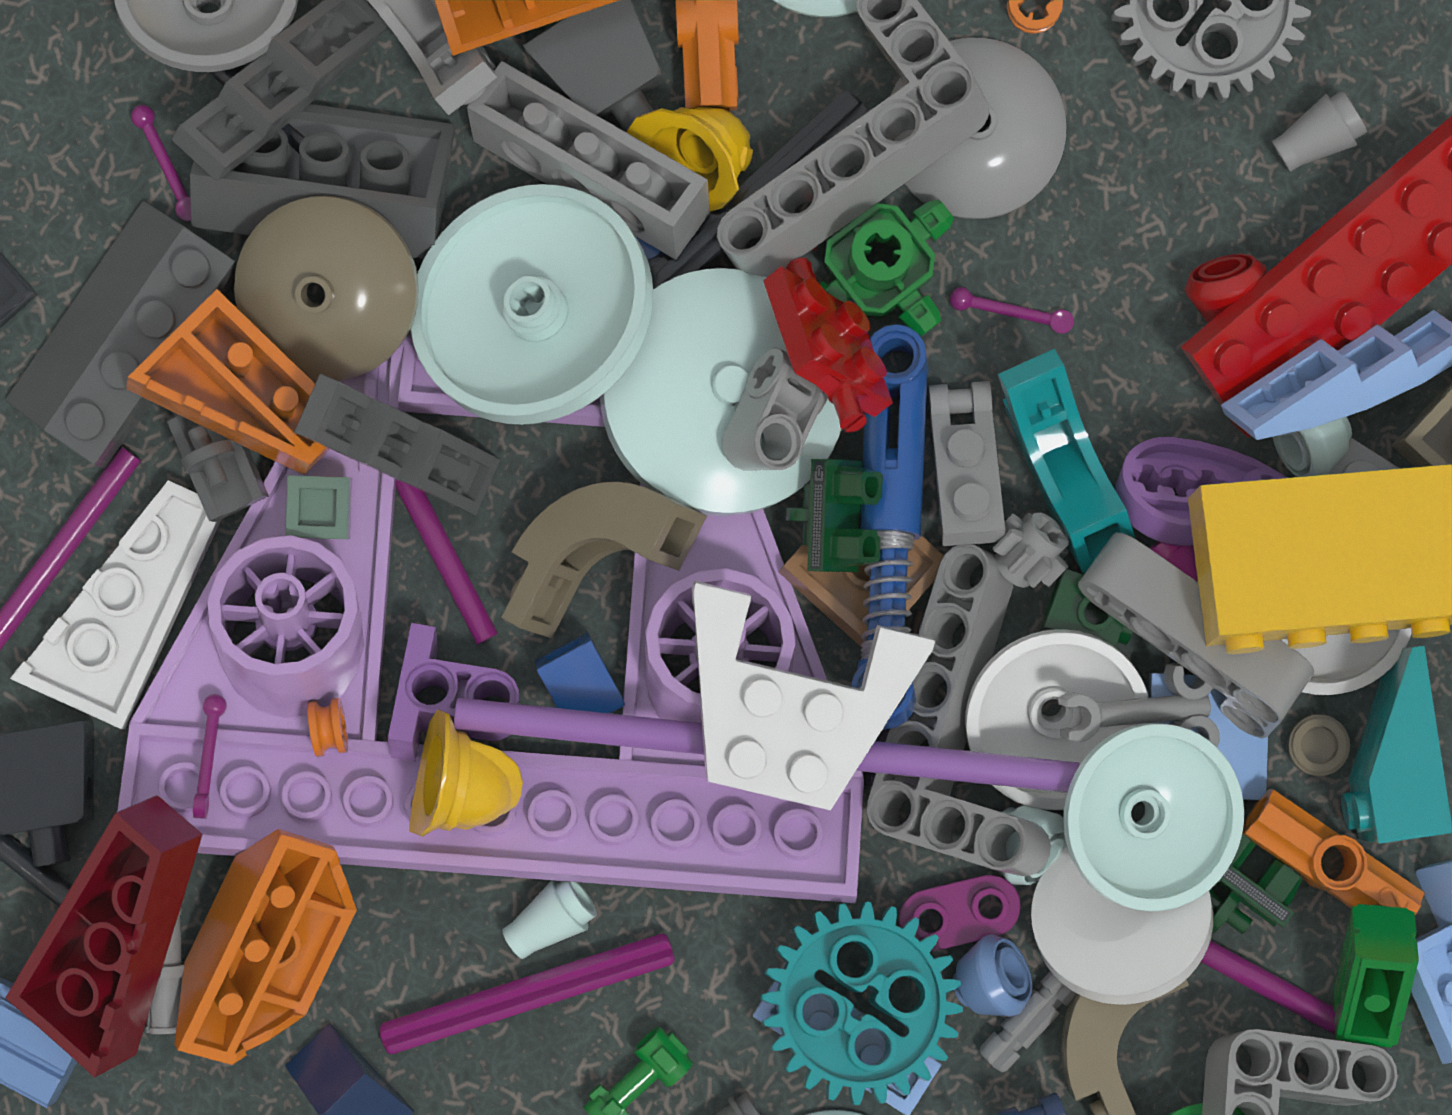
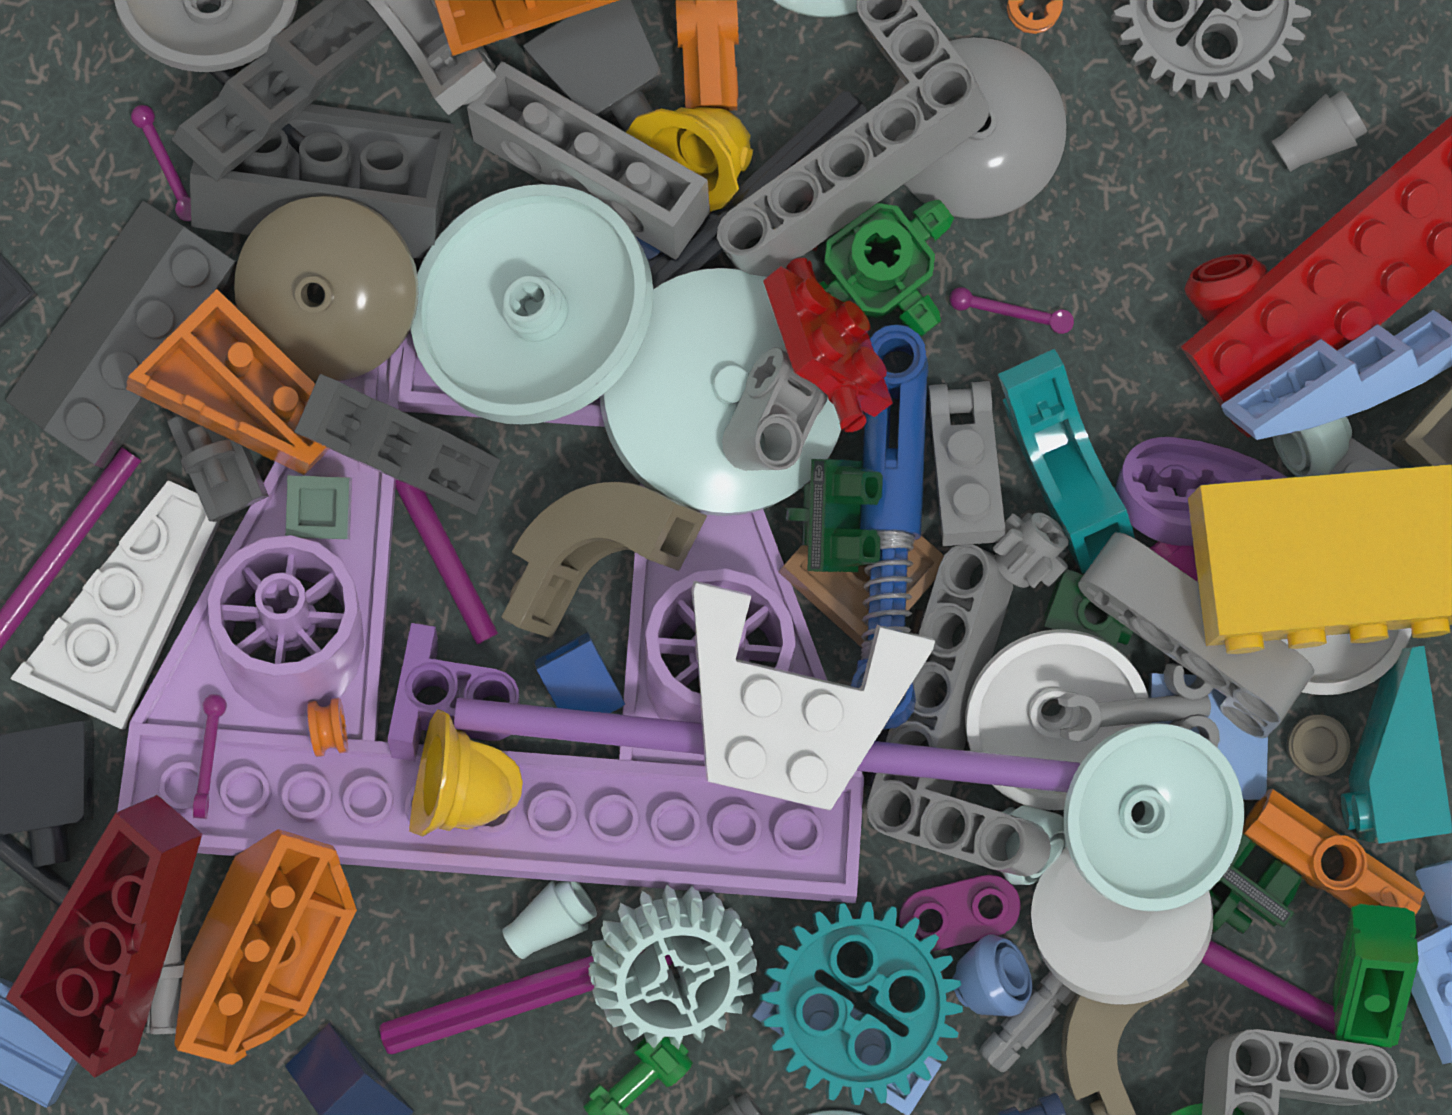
none -> light aqua gear [588,885,757,1050]

